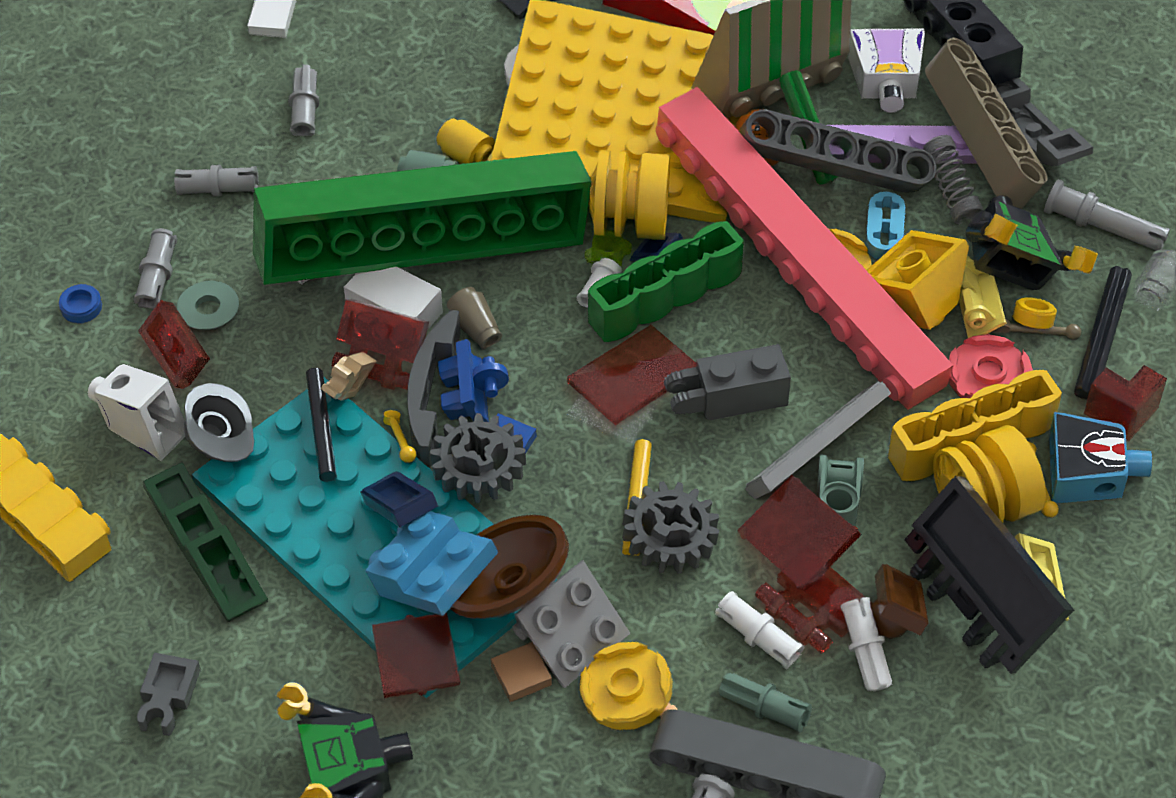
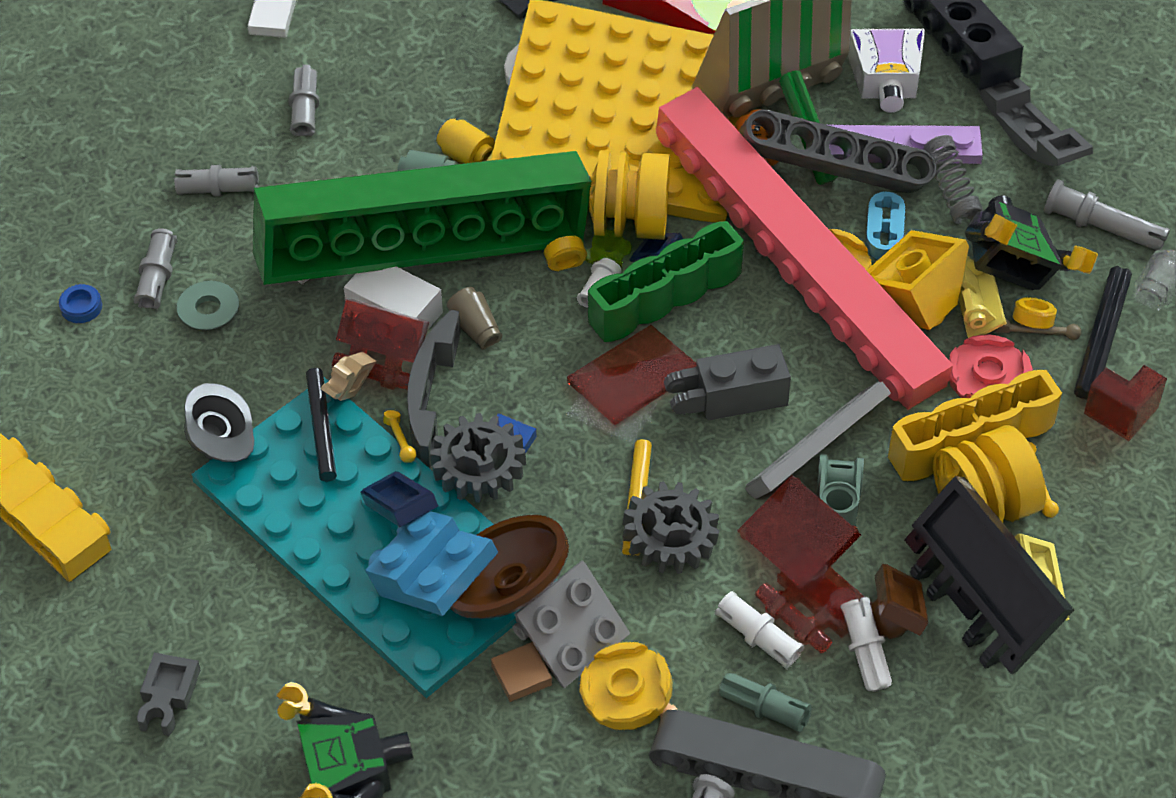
white torso [88,364,185,461] -> none
clear red plate [138,300,210,389] -> none
dark green slope [143,462,268,622] -> none
clear red piece [372,612,460,698] -> none
blue hips [438,339,509,422] -> none
dark tan beam [925,38,1047,209] -> none
torso [1049,412,1152,503] -> none
none -> yellow tile [544,236,587,271]

